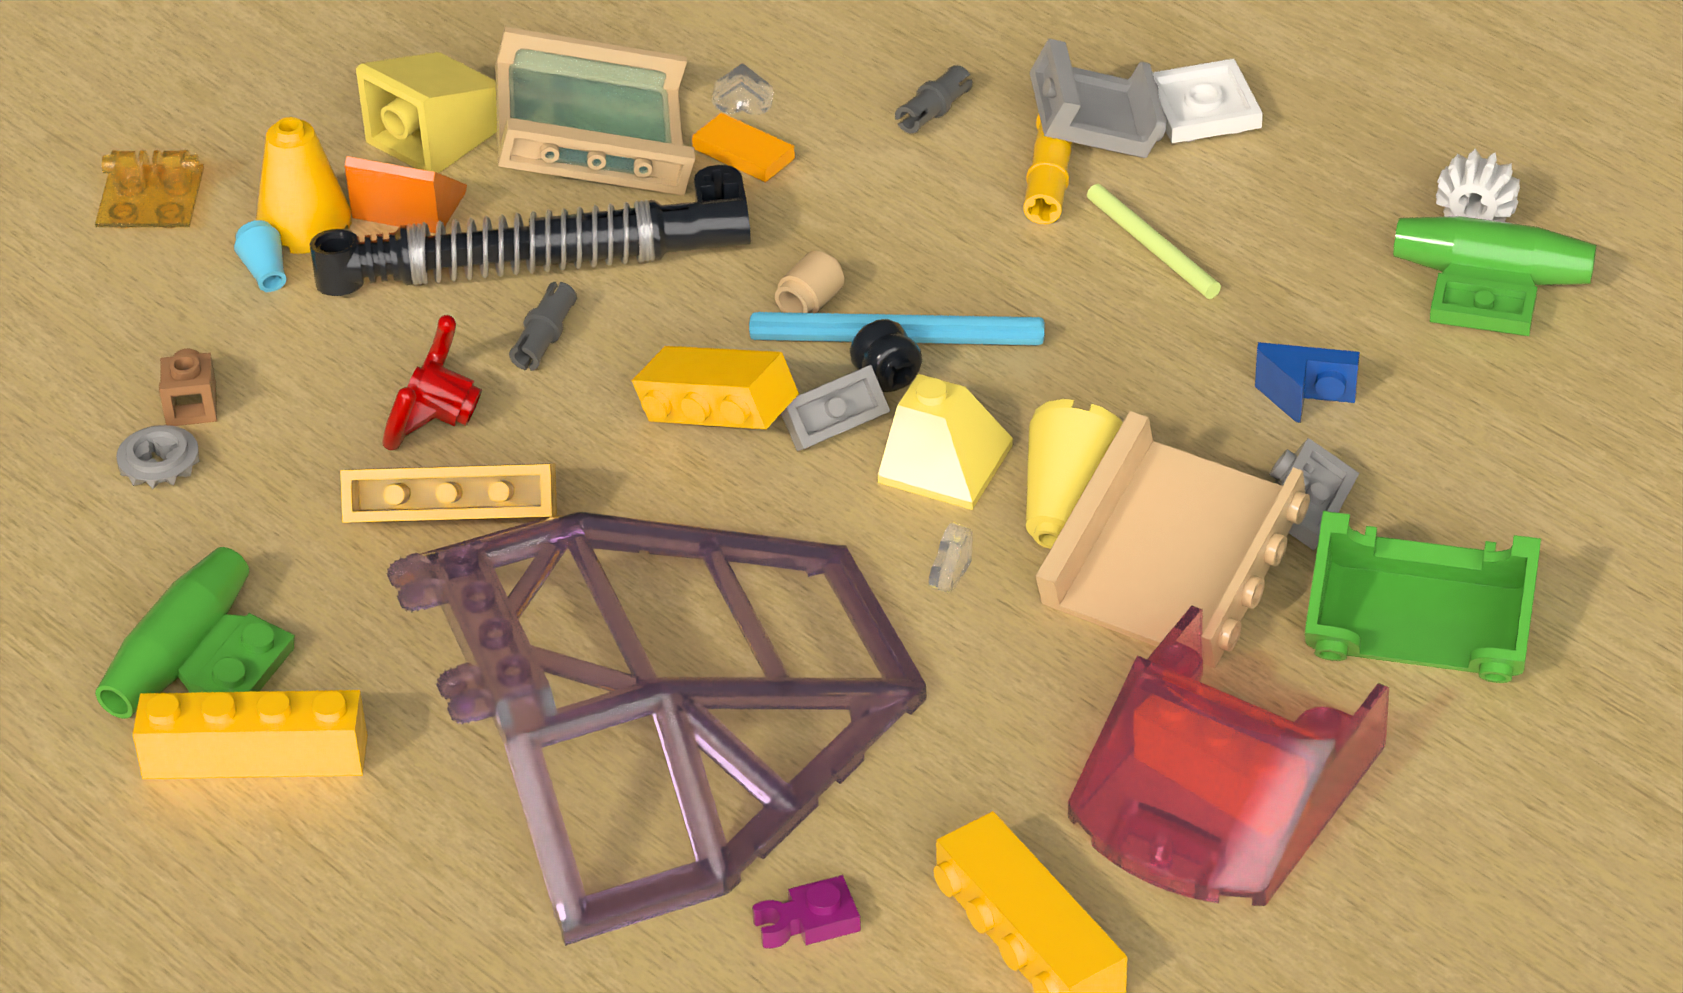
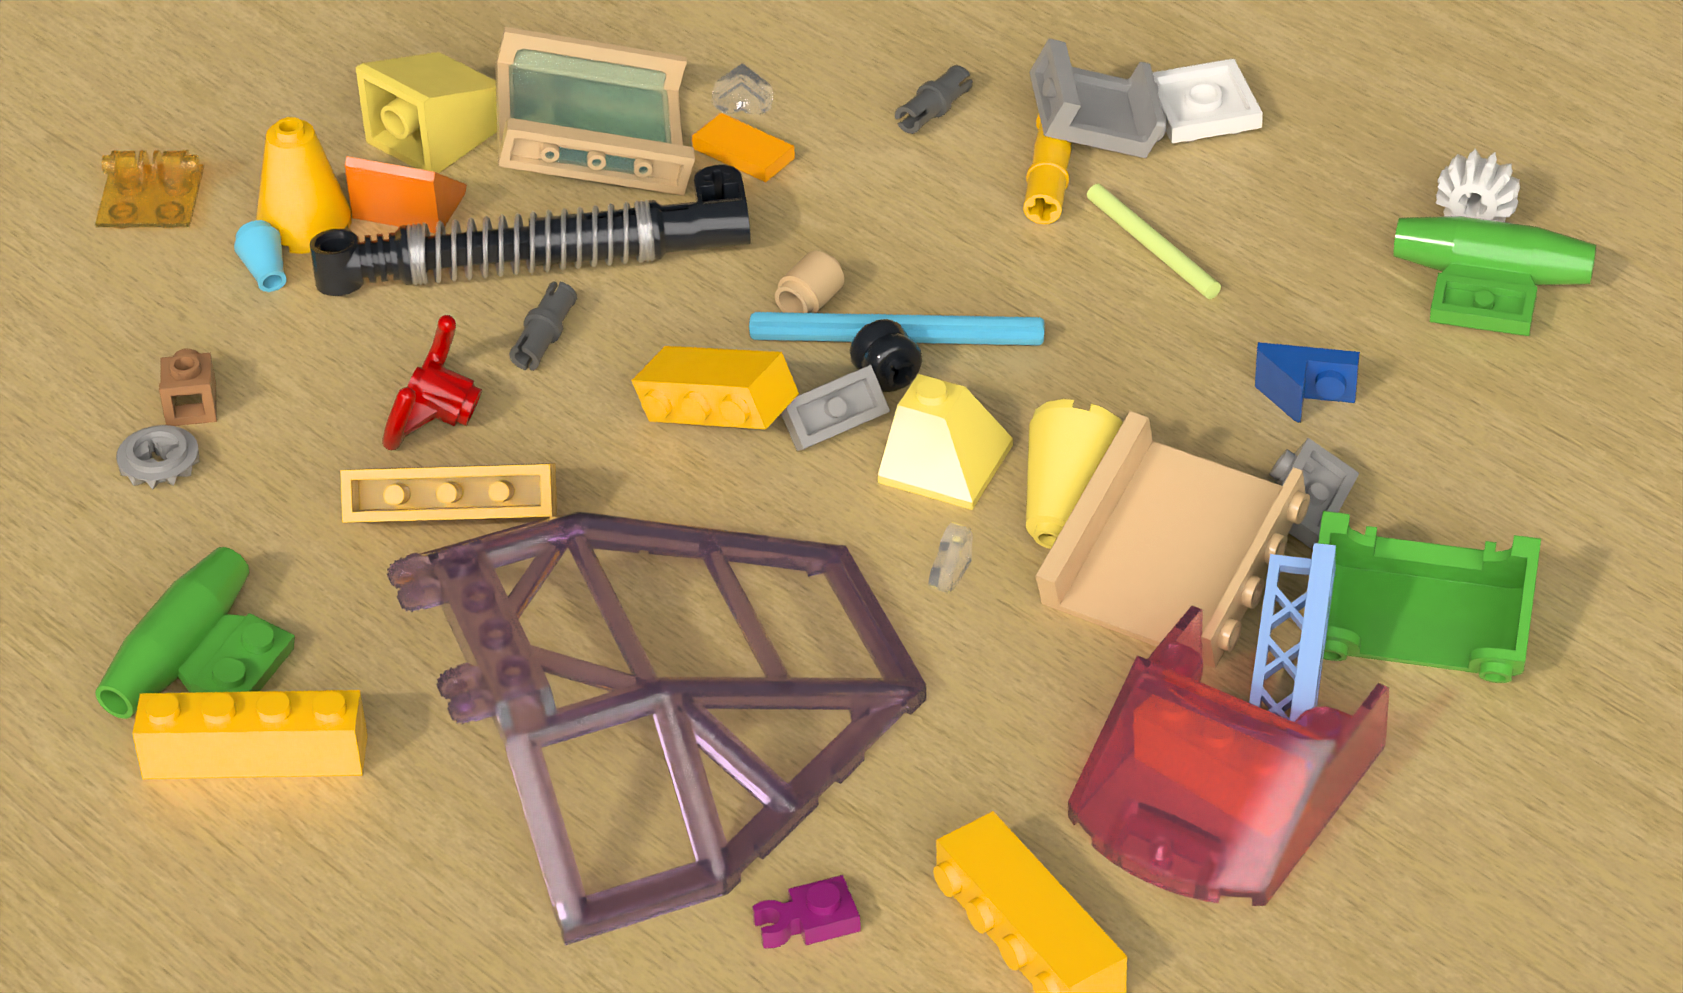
none -> light blue fence [1246,543,1336,770]

